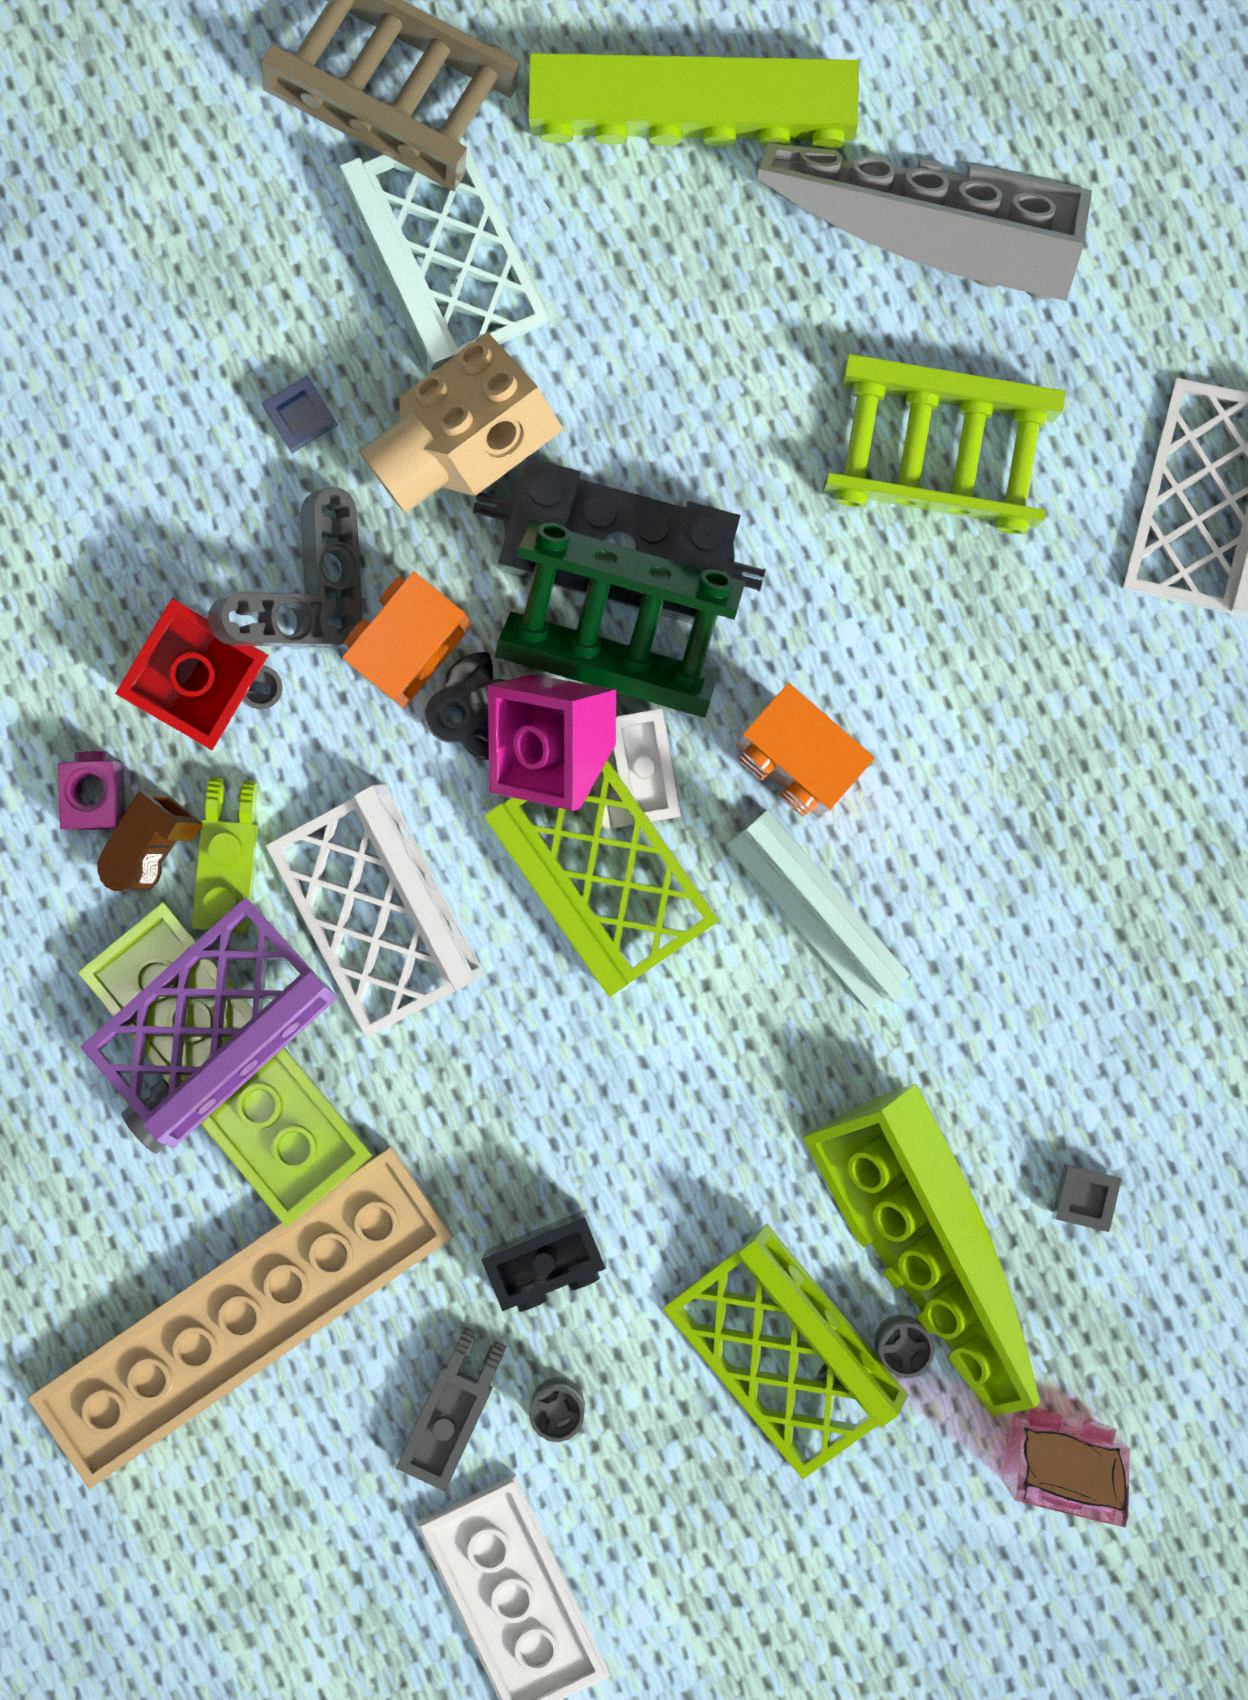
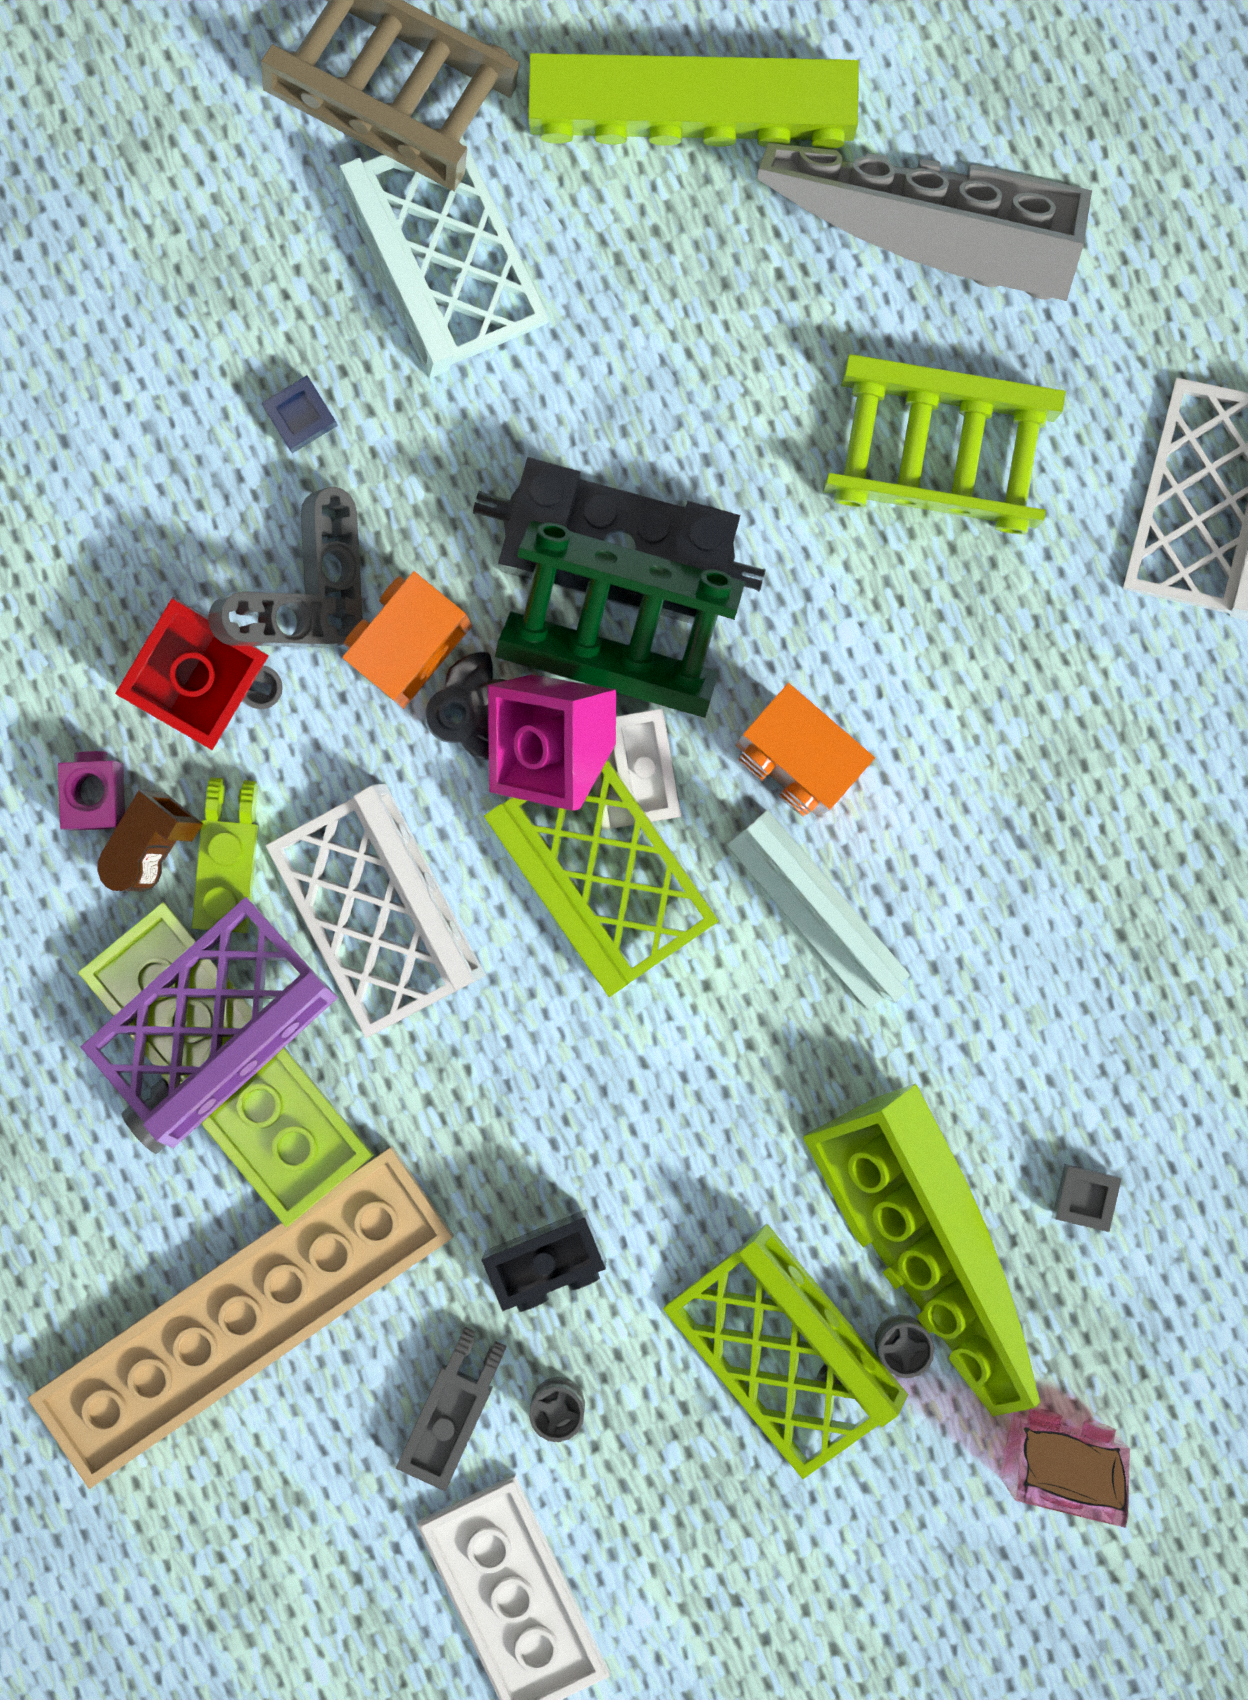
tan brick [359,331,564,514] -> none

